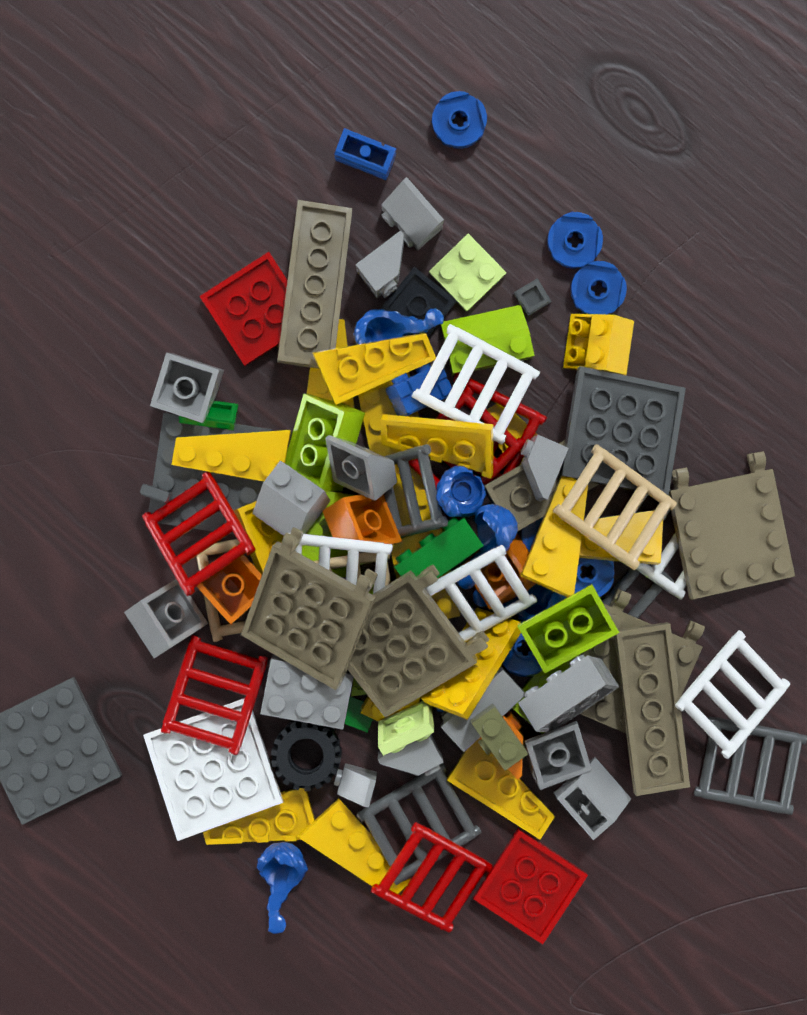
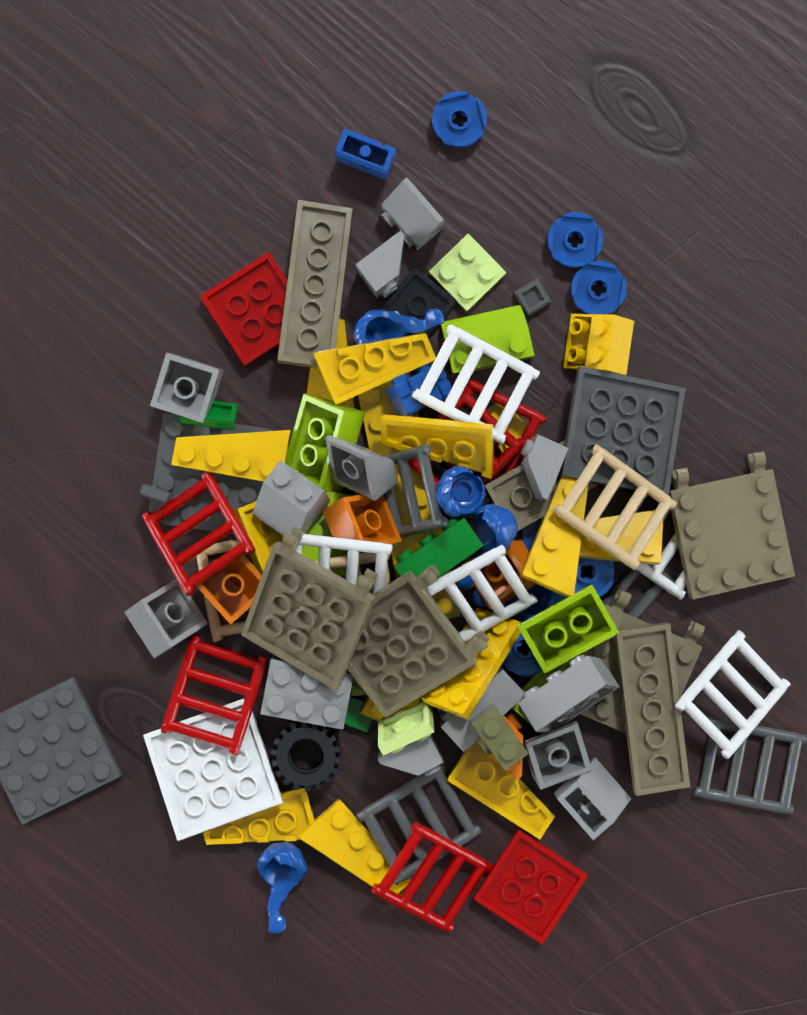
light grey slope [334,763,377,808] -> none

